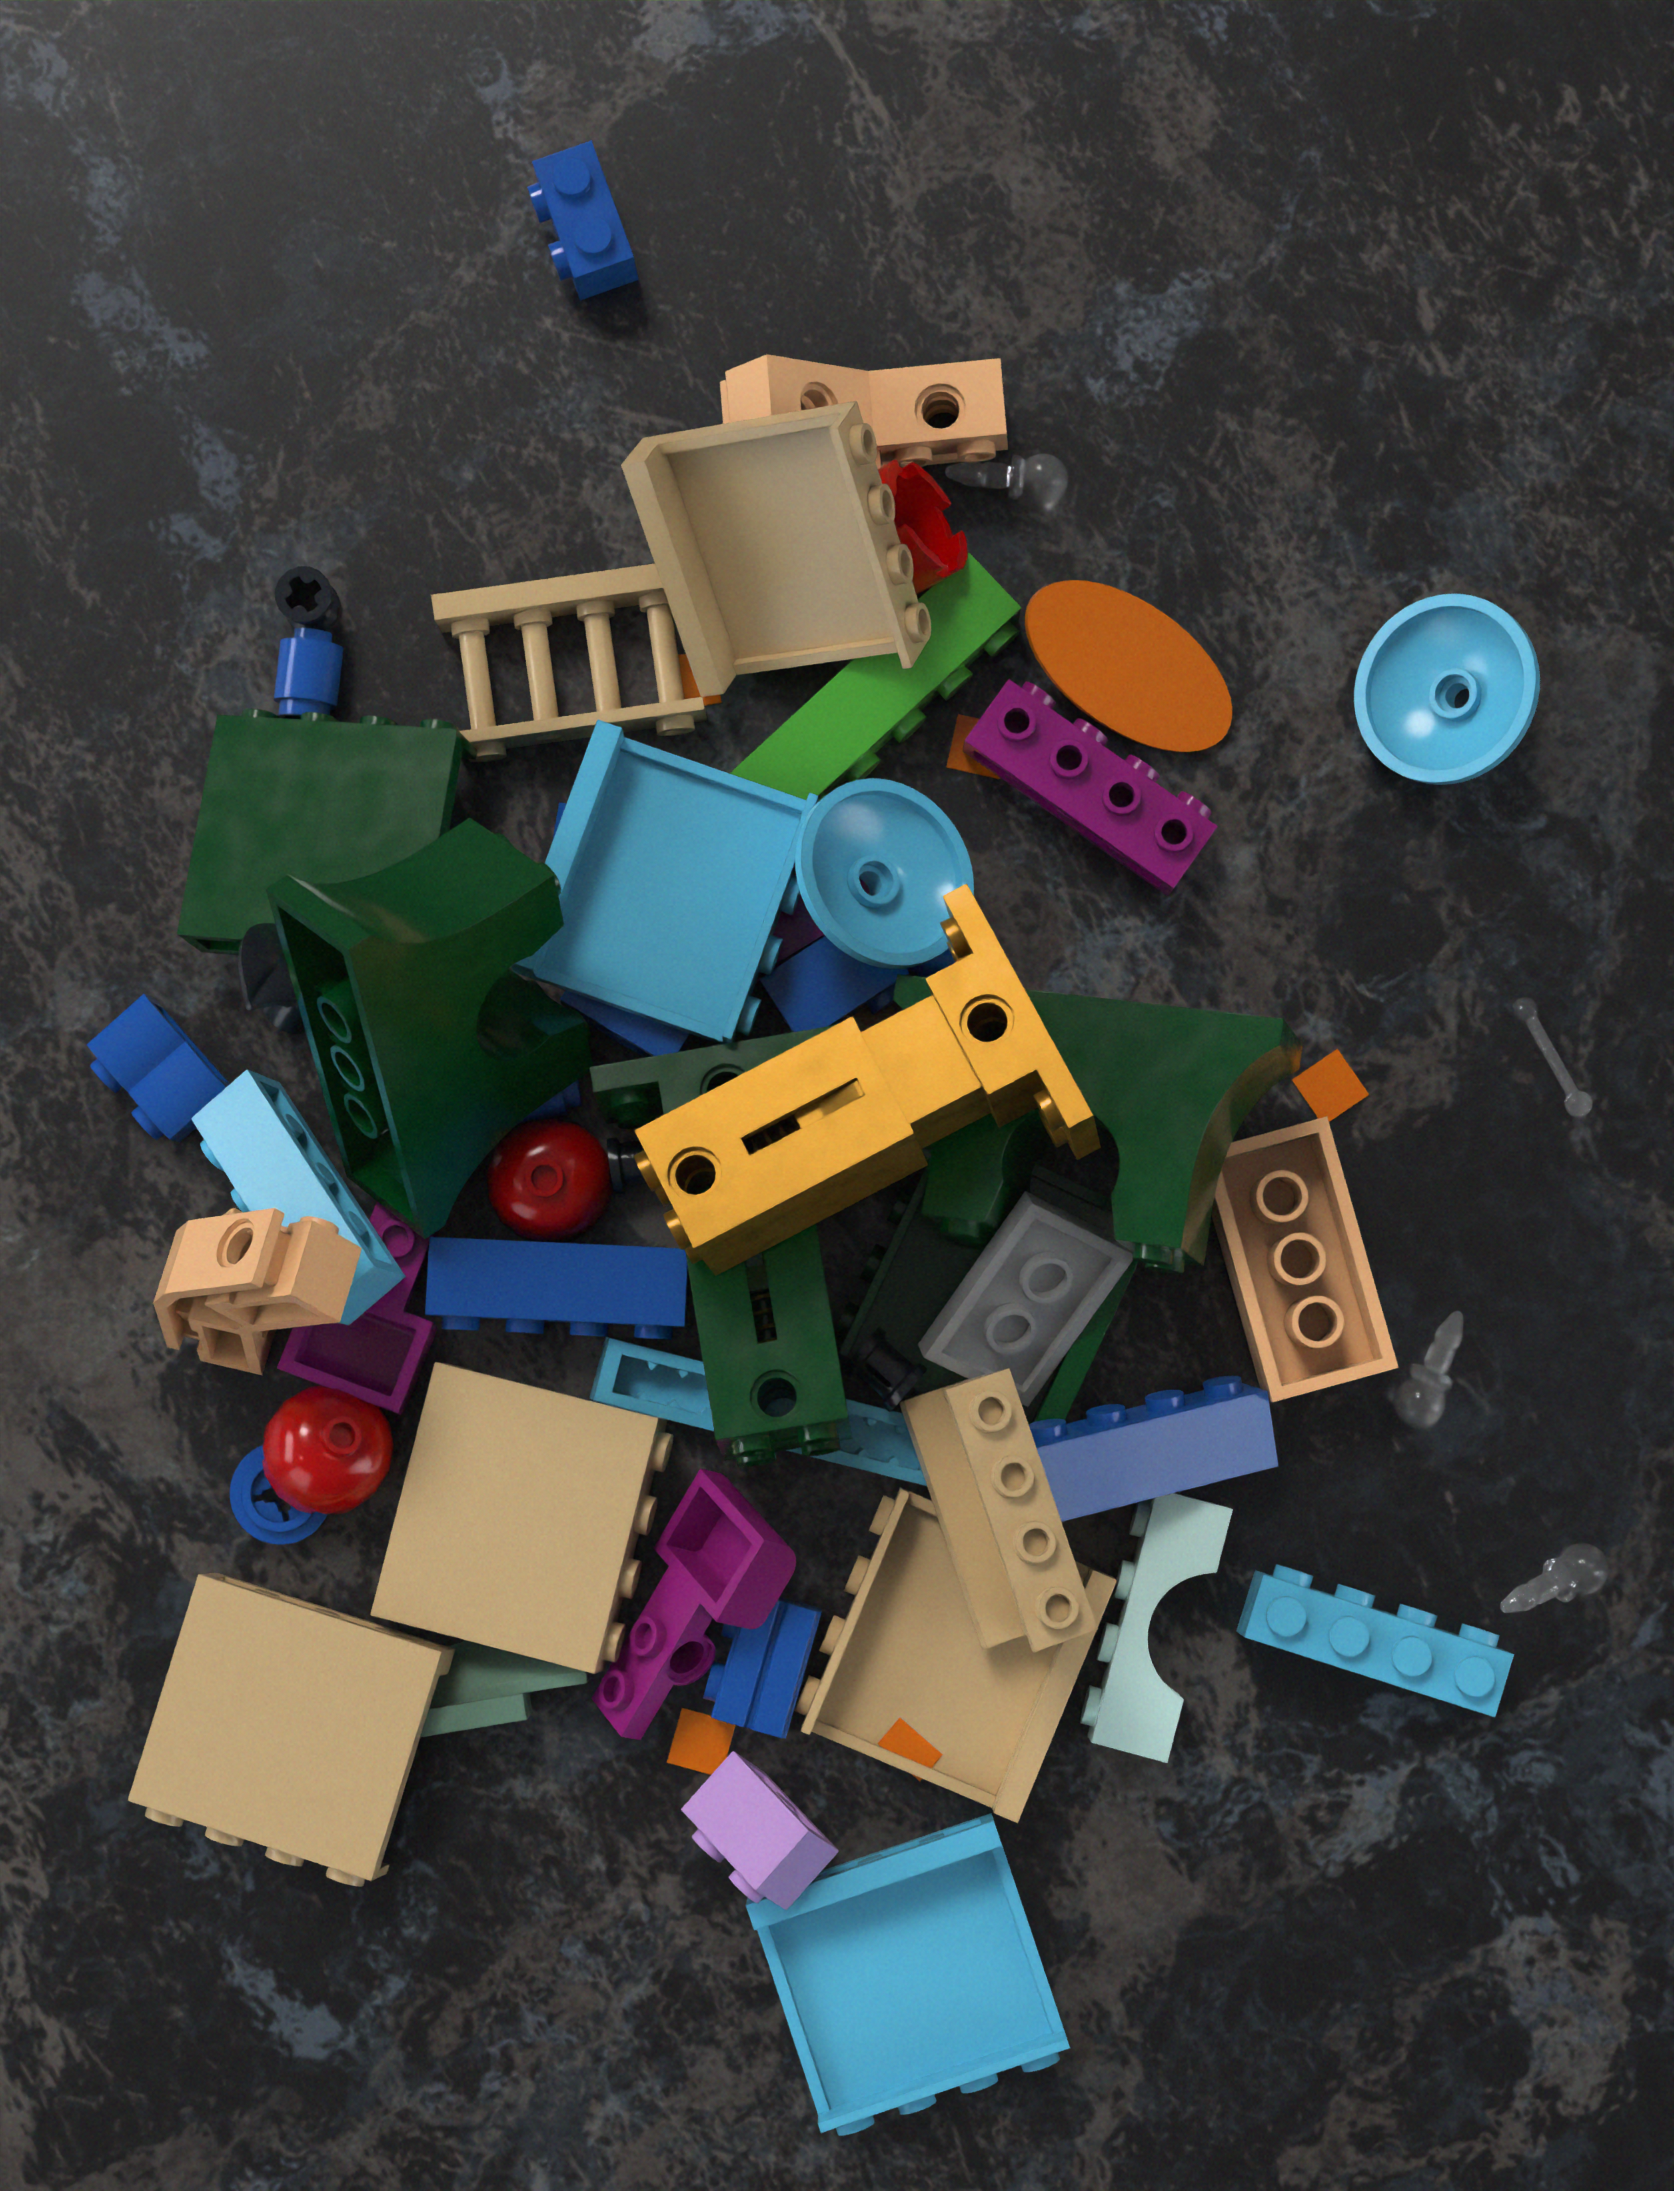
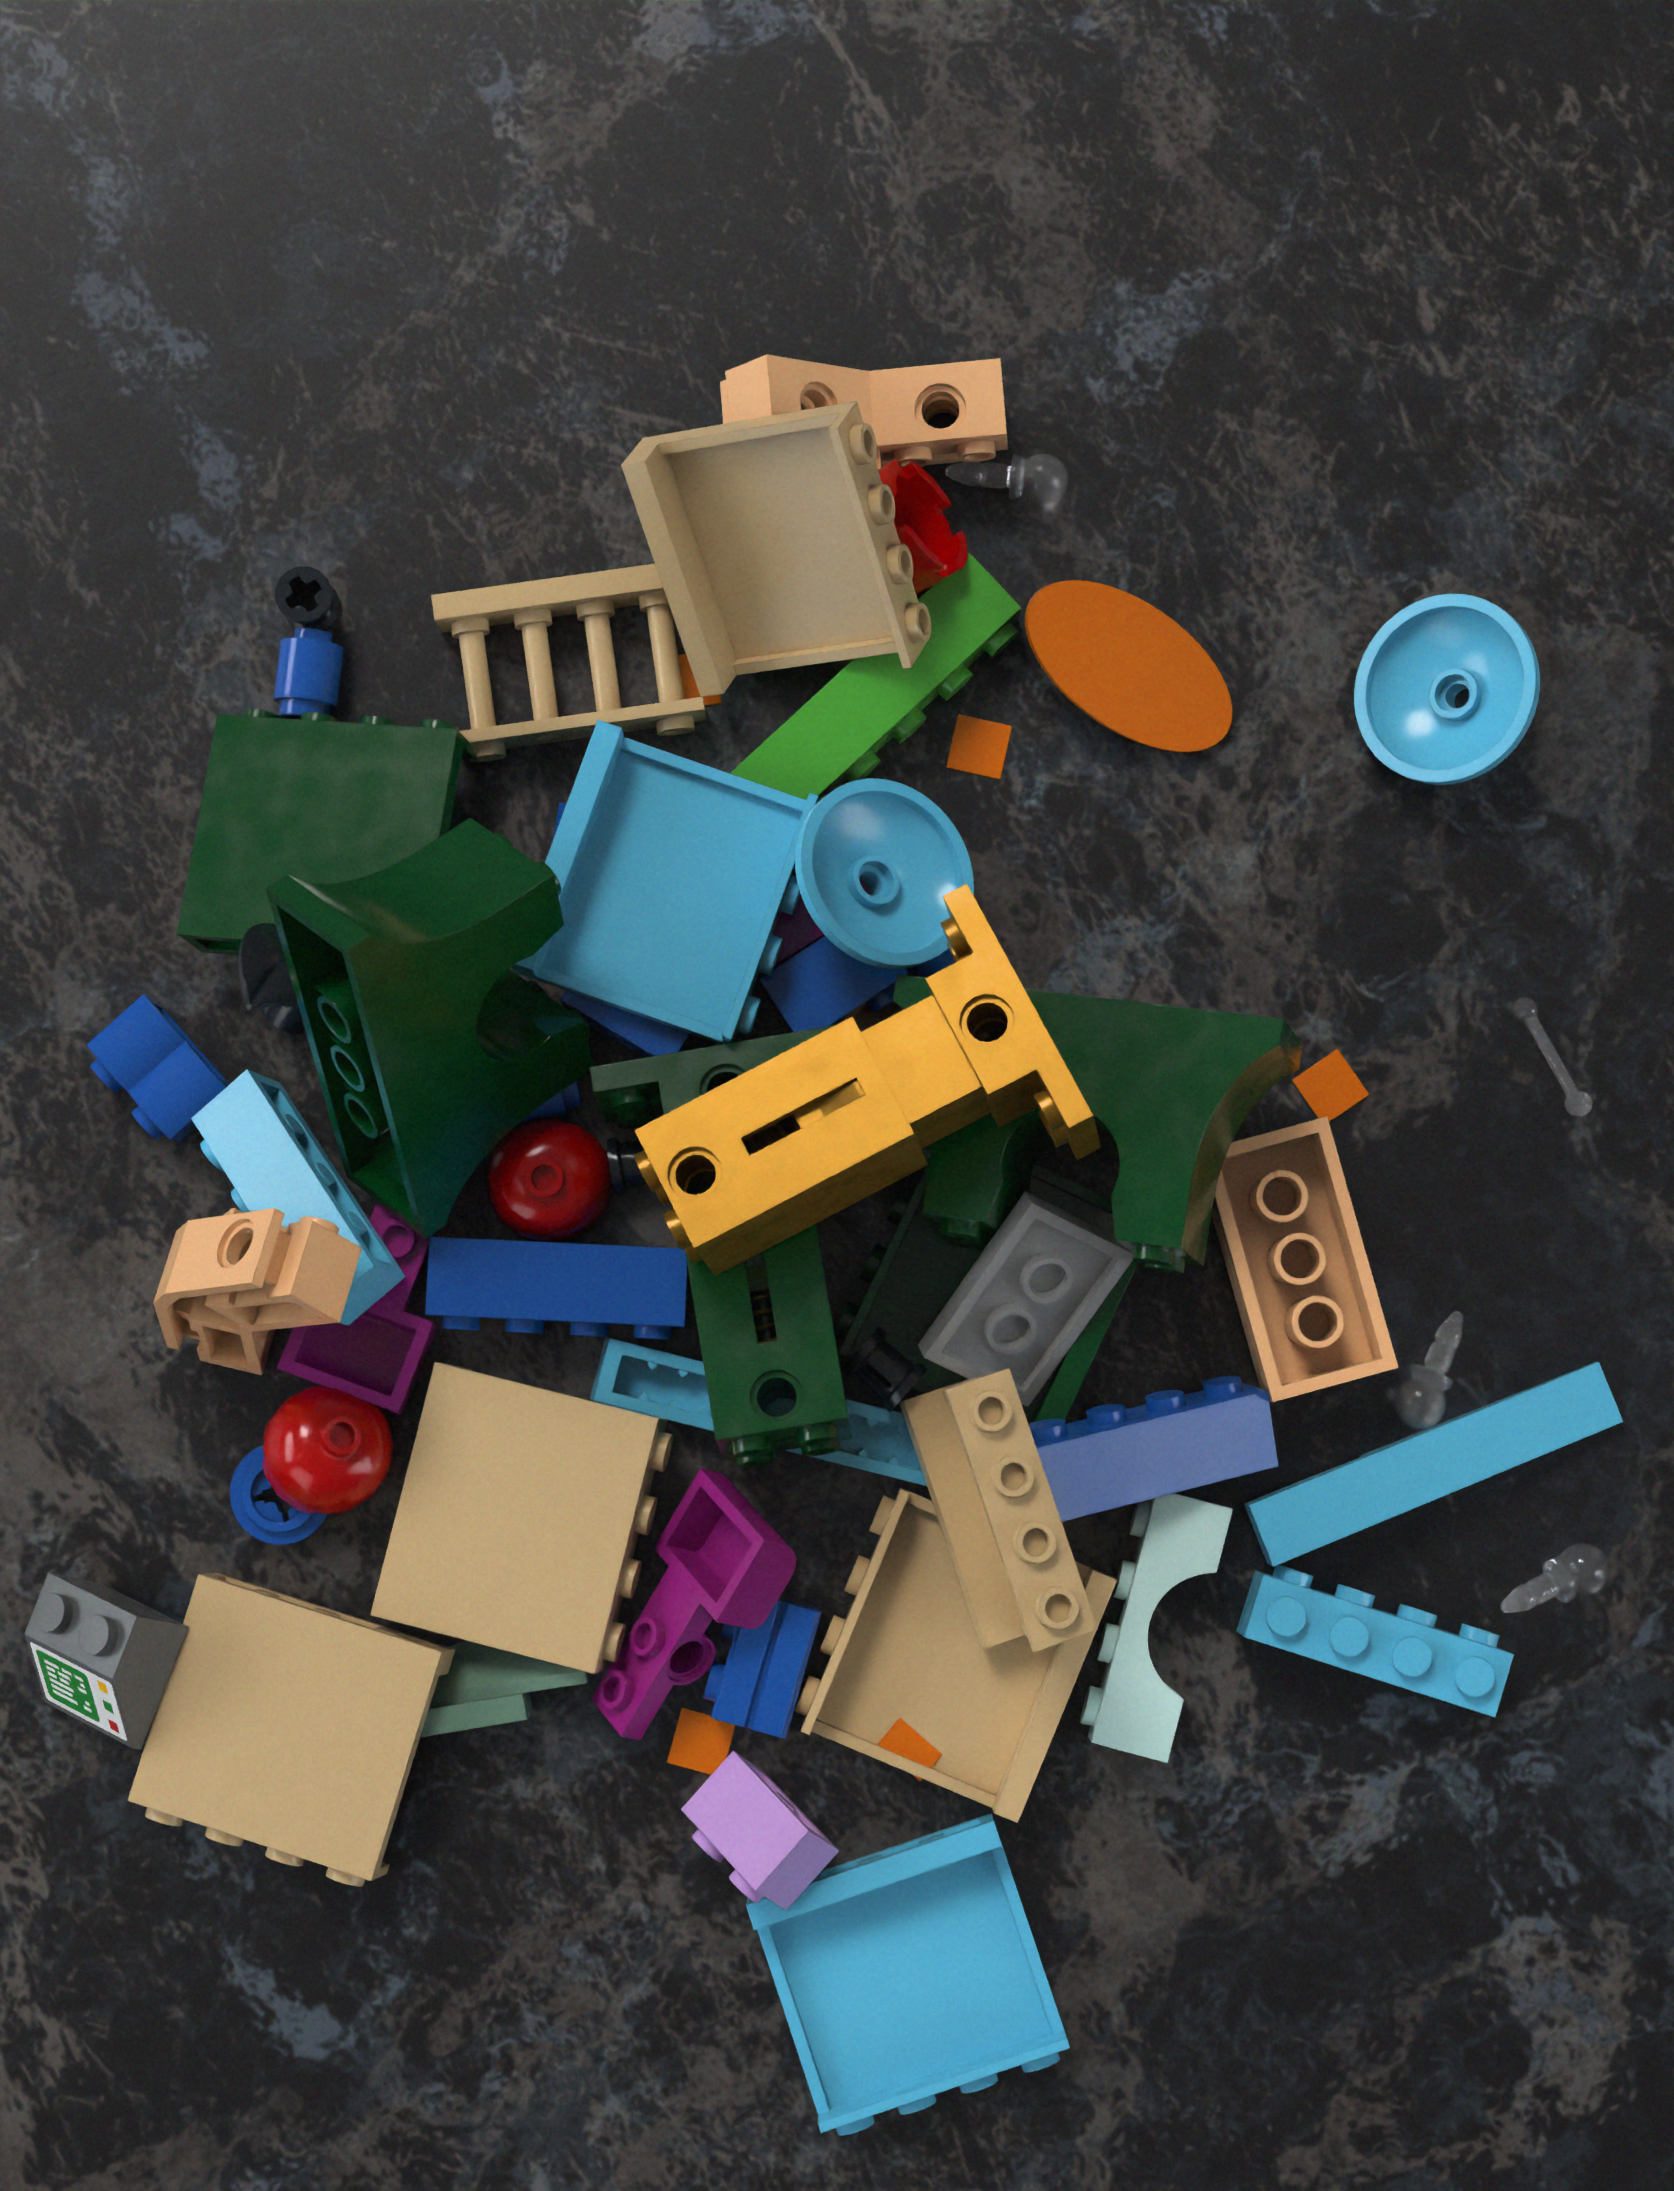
blue brick [527,140,639,300] -> none
magenta brick [963,679,1218,896] -> none
none -> dark grey slope [24,1572,189,1750]
none -> medium azure slope [1243,1362,1623,1567]

